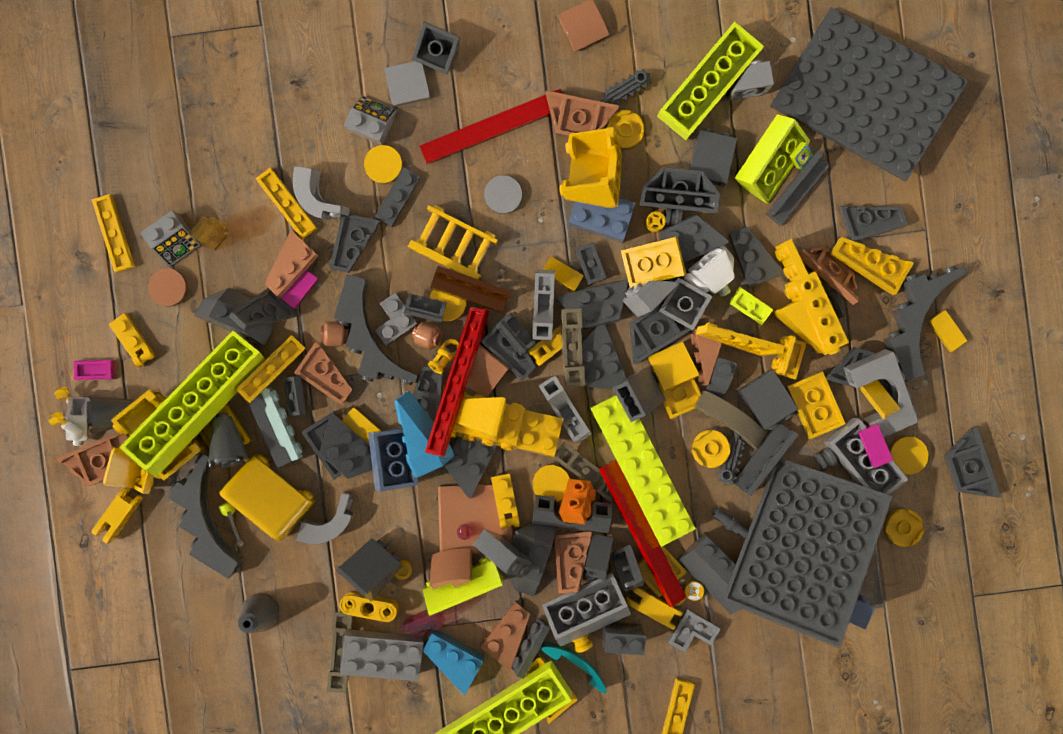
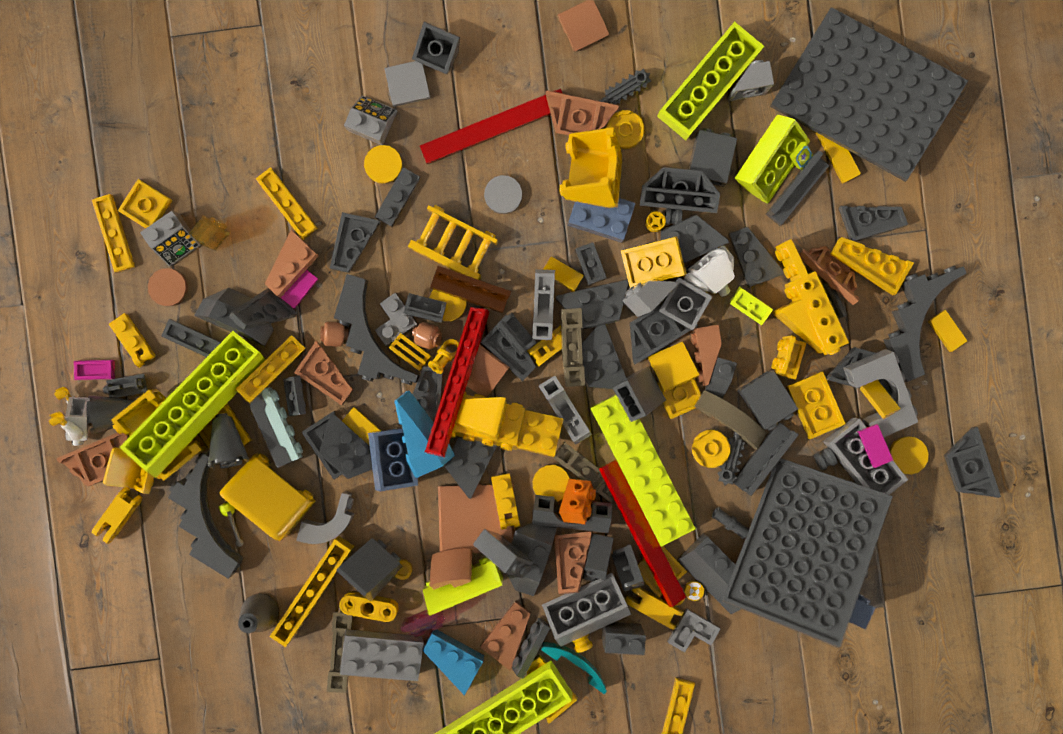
light grey arch [293,166,350,220] -> none
clear pink hinge [457,524,472,540] -> none
yellow wing [696,323,785,356] -> none
yellow tile [884,508,924,547] -> none
none -> dark grey hinge [103,373,148,398]
none -> yellow tile [118,179,172,228]
none -> dark grey plate [161,319,221,357]
none -> yellow brick [269,536,355,647]
none -> yellow tile [389,332,431,371]
none -> yellow tile [815,132,861,184]

